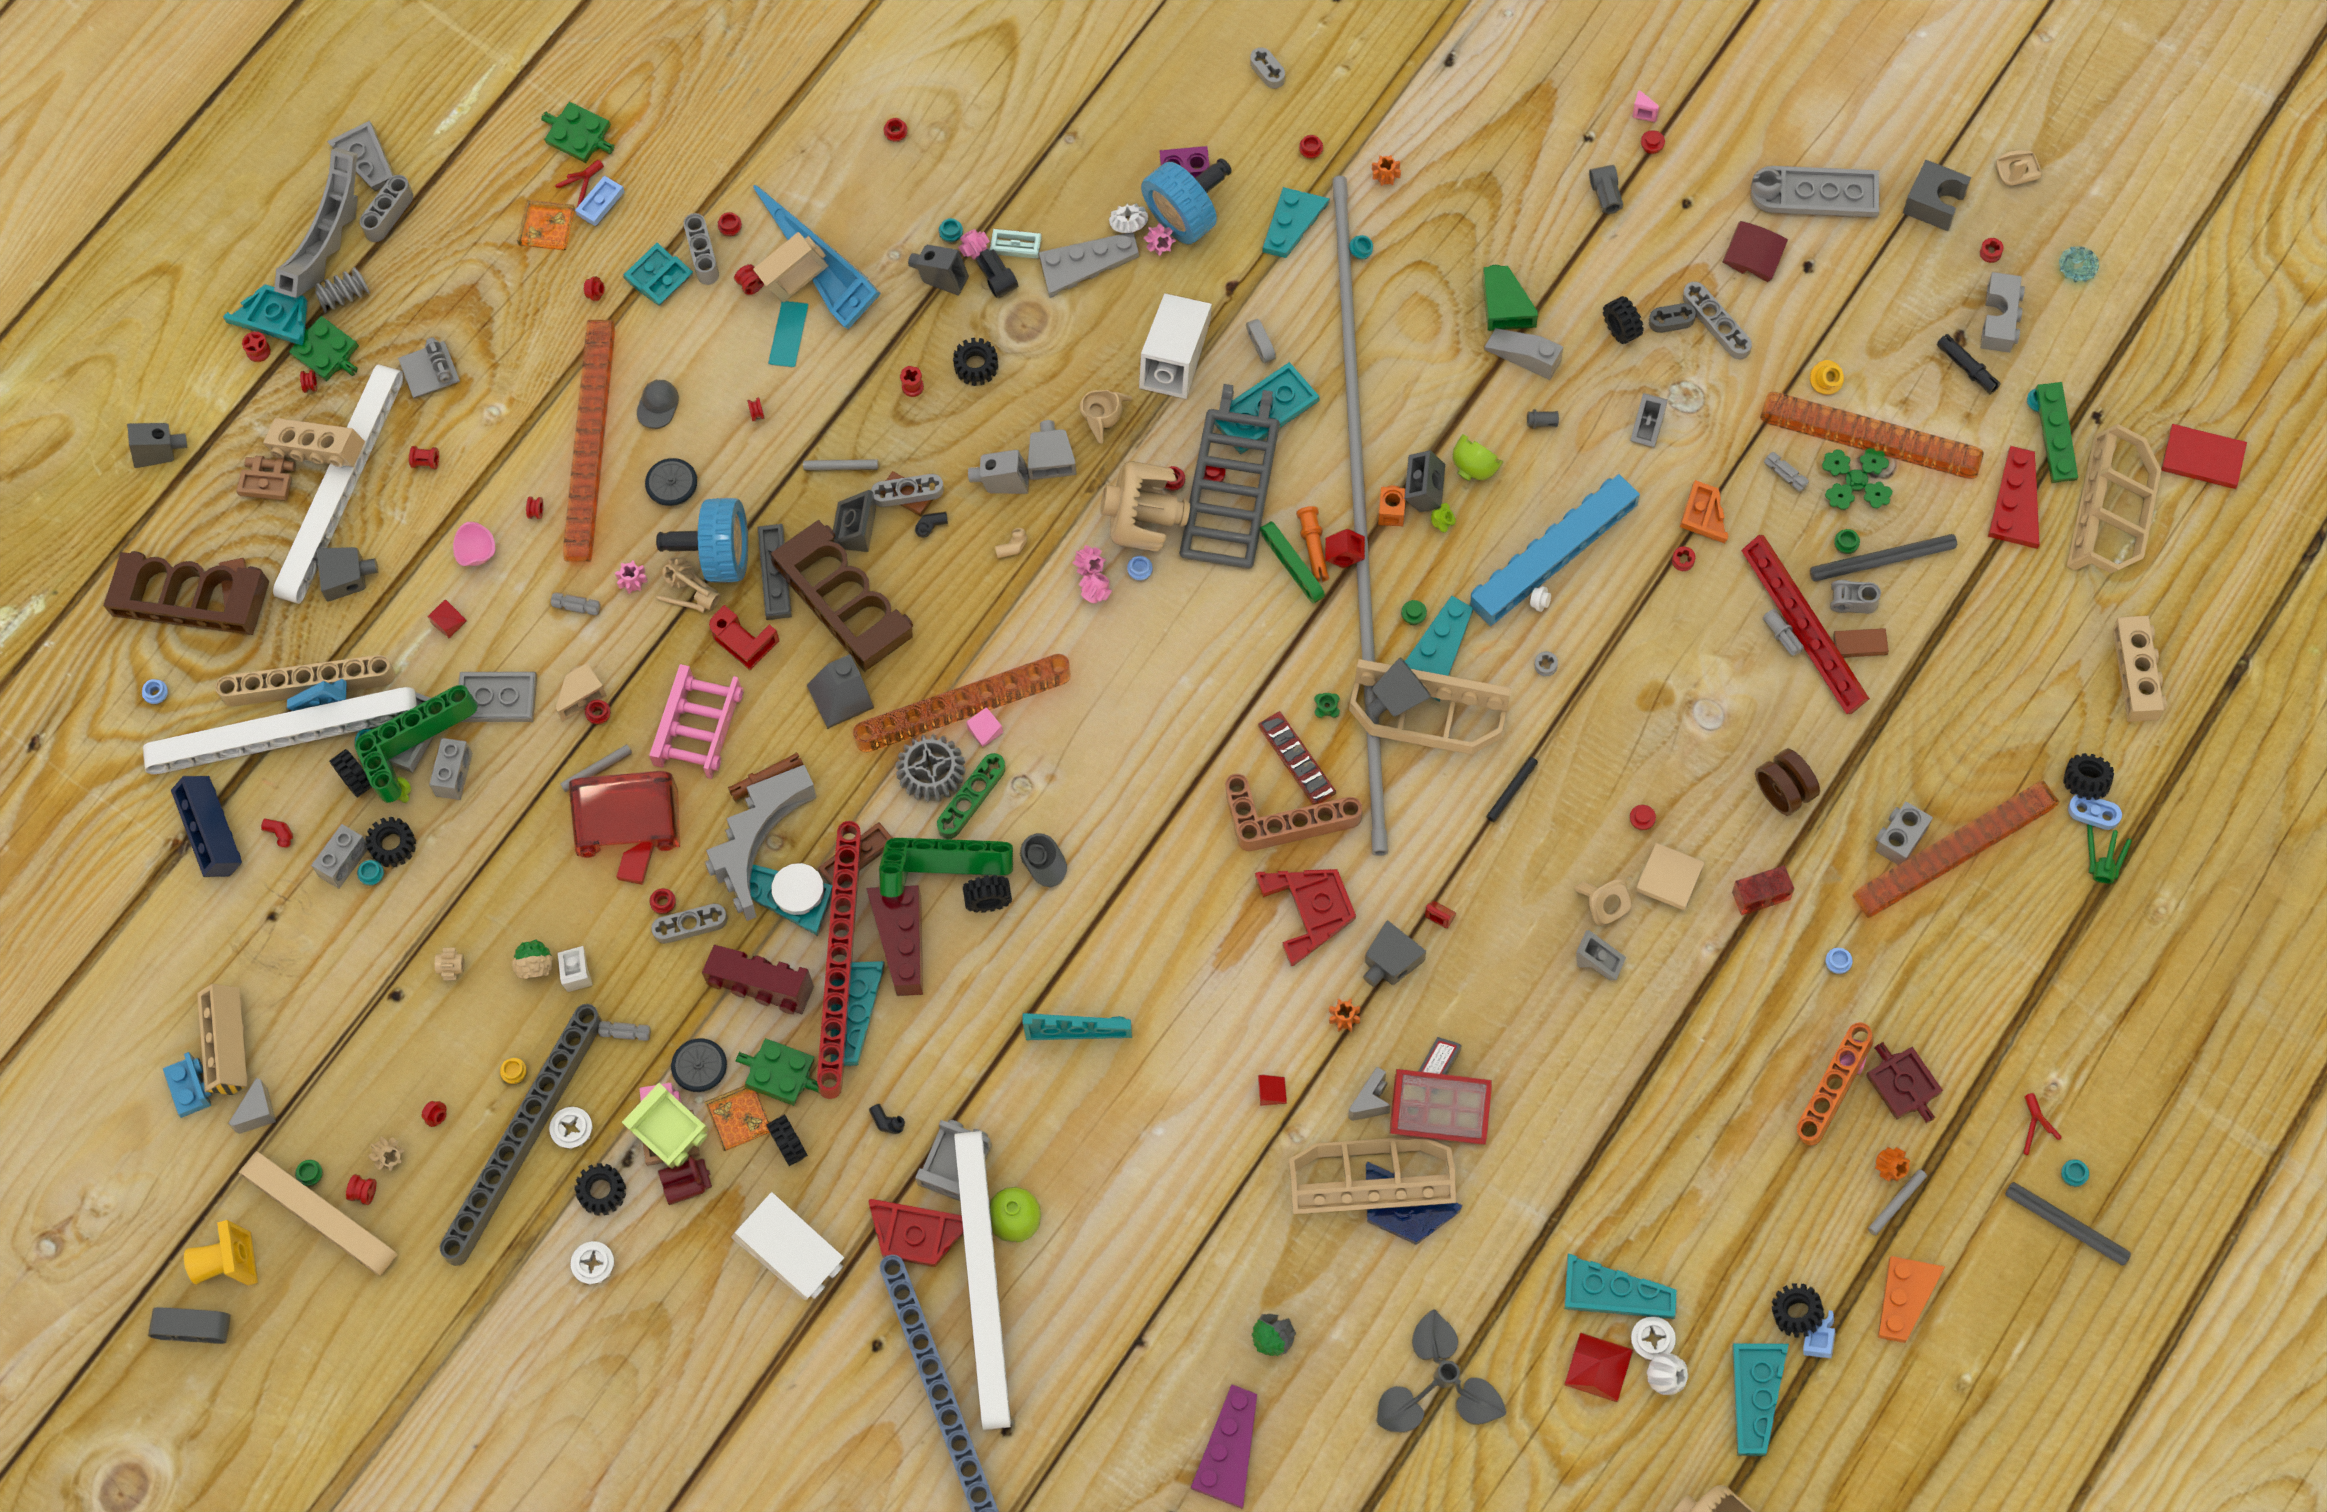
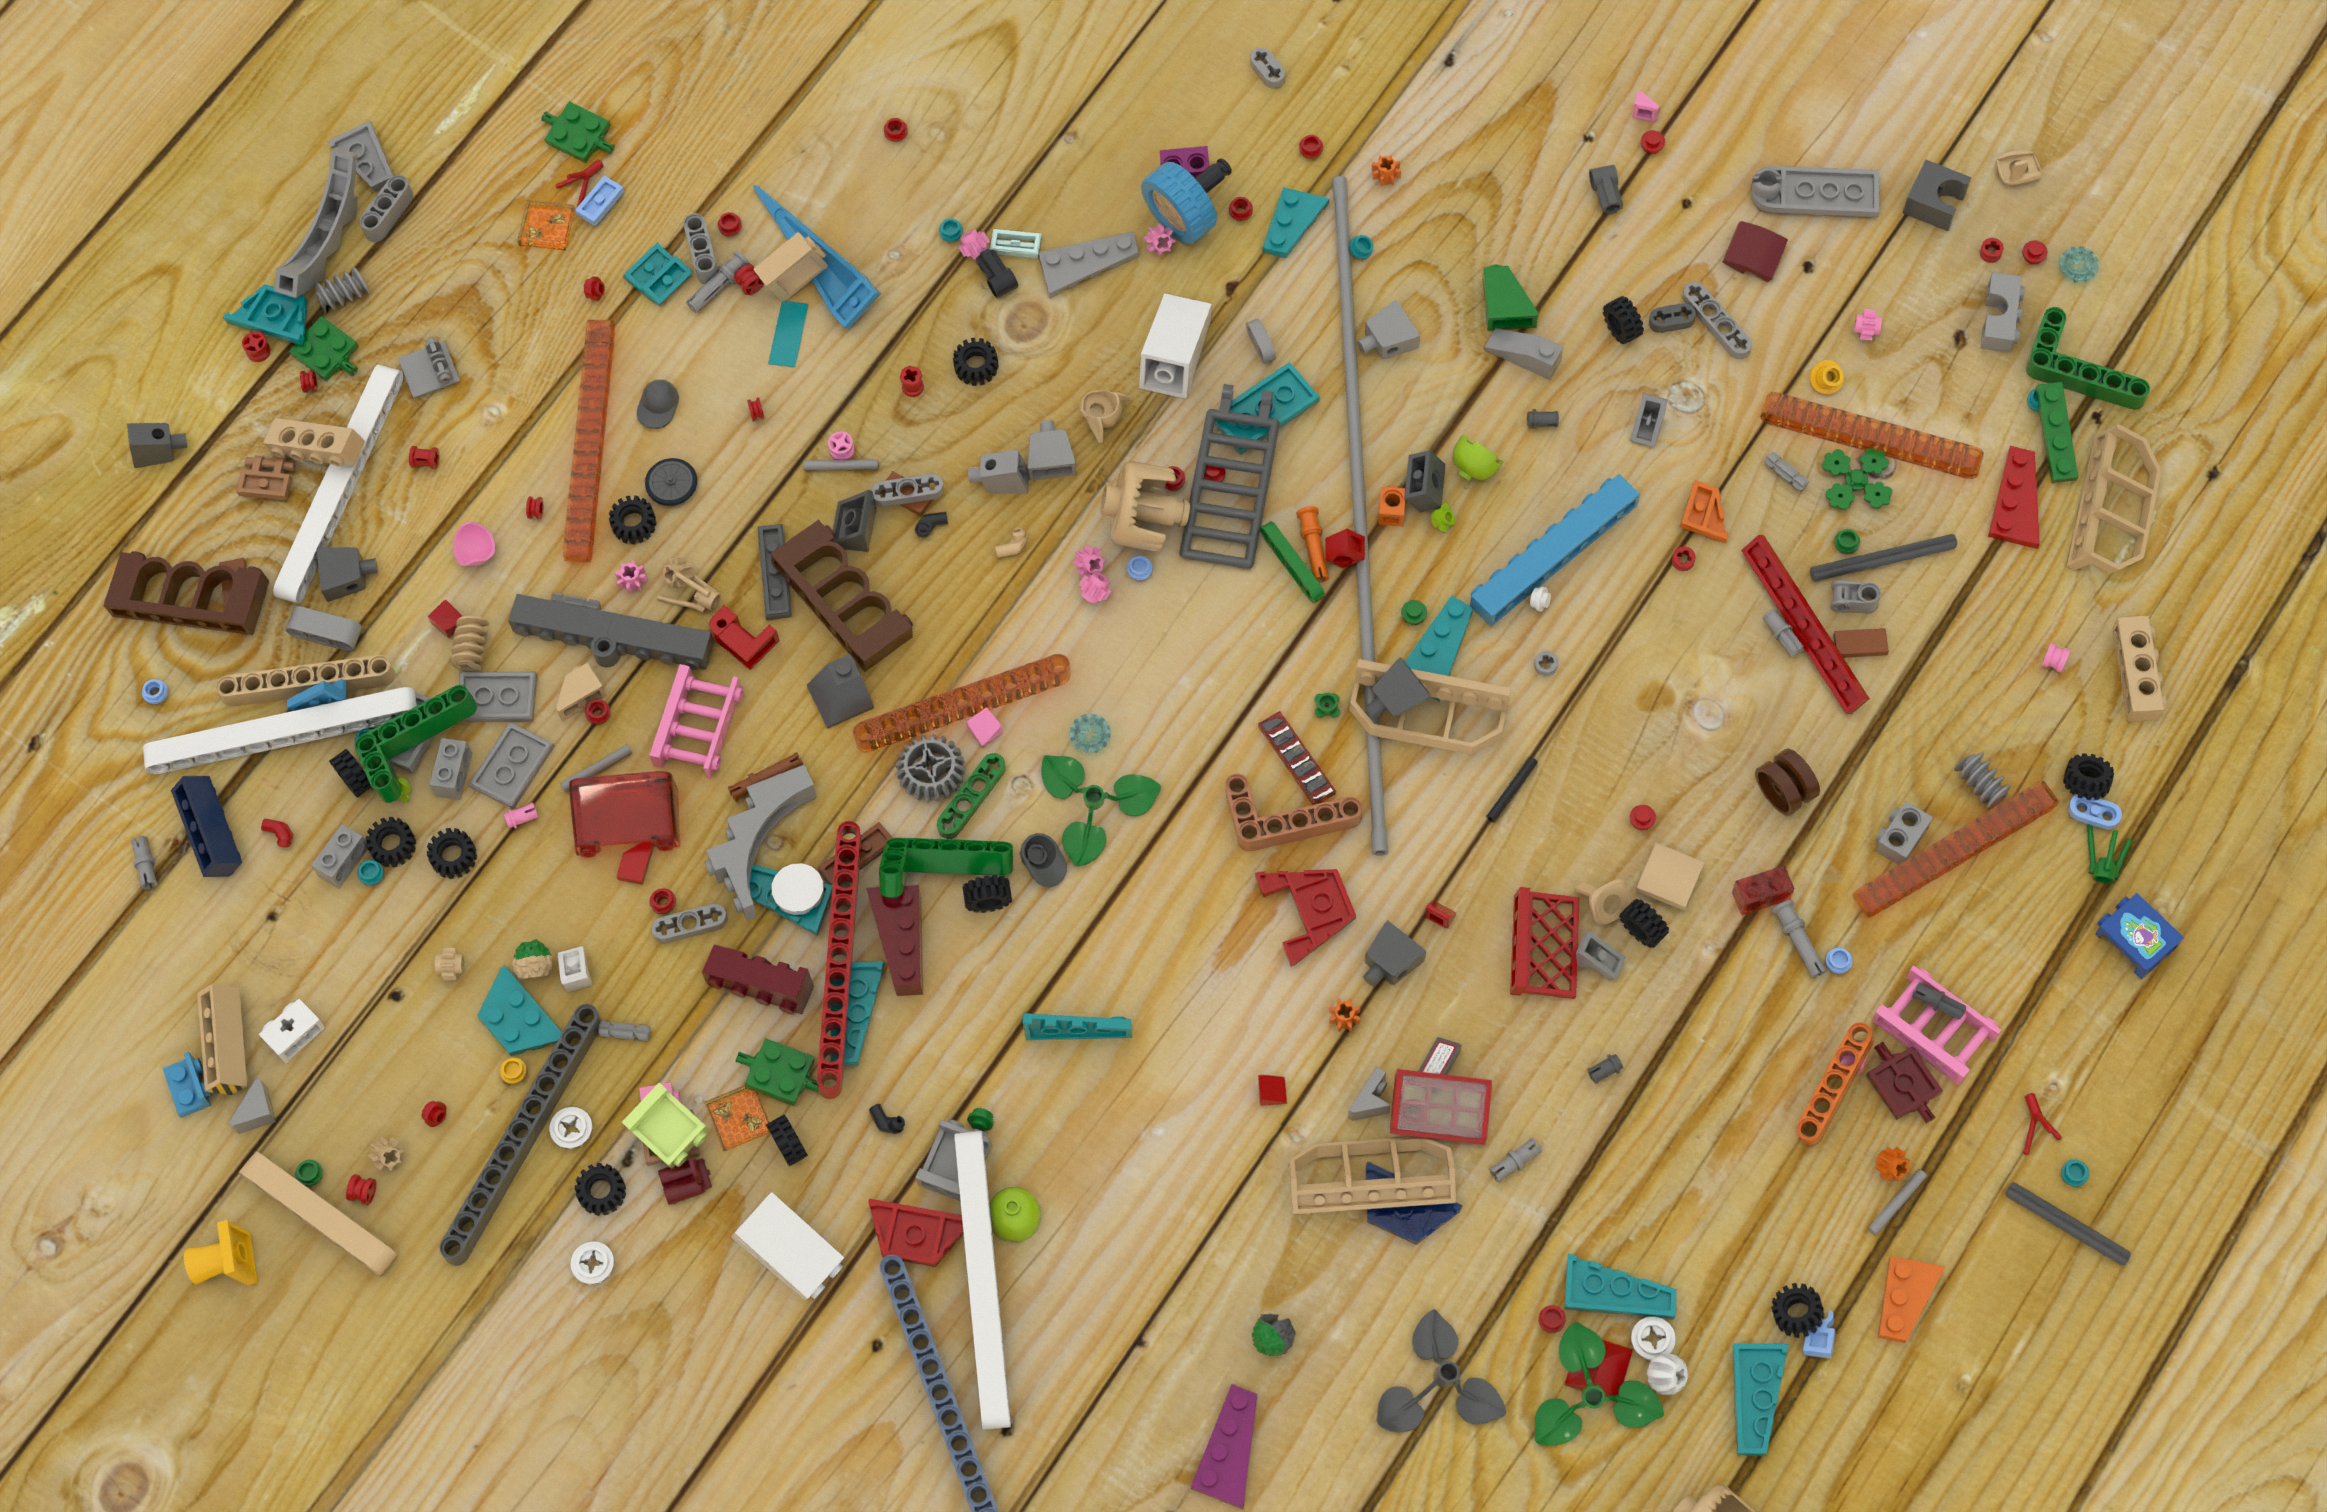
dark grey beam [148,1307,231,1344] -> none
dark azure wheel [656,498,748,583] -> none
dark grey wheel [671,1038,727,1092] -> none
dark grey torso [908,245,969,296] -> none
white gear [1109,203,1148,233] -> none
black pin [1937,334,2001,395] -> none
red tile [2161,424,2247,489] -> none
none -> light grey pin [131,836,158,889]
none -> white brick [259,999,325,1064]
none -> light grey beam [285,606,363,652]
none -> black tyre [427,828,477,879]
none -> tan piece [450,615,489,672]
none -> light grey tile [469,722,554,810]
none -> teal wing [477,965,562,1056]
none -> bright pink pin [503,802,538,829]
none -> dark grey hinge [508,594,715,670]
none -> black tyre [609,495,657,544]
none -> light grey pin [686,251,750,313]
none -> bright pink wheel [828,431,855,460]
none -> green plate [967,1108,994,1132]
none -> green plant [1041,755,1161,866]
none -> clear light blue gear [1070,714,1111,753]
none -> red plate [1229,197,1253,221]
none -> light grey torso [1357,300,1420,359]
none -> light grey pin [1489,1138,1542,1183]
none -> red fence [1510,887,1579,999]
none -> green plant [1535,1322,1664,1446]
none -> red plate [1538,1305,1566,1333]
none -> dark grey pin [1587,1054,1623,1084]
none -> black tyre [1619,899,1669,948]
none -> light grey pin [1772,900,1827,979]
none -> bright pink gear [1854,309,1882,341]
none -> bright pink fence [1872,965,2001,1085]
none -> dark grey axle [1912,982,1966,1019]
none -> light grey piece [1954,752,2011,810]
none -> red plate [2022,240,2048,265]
none -> green beam [2026,307,2150,410]
none -> bright pink wheel [2041,642,2071,673]
none -> blue panel [2095,893,2184,980]

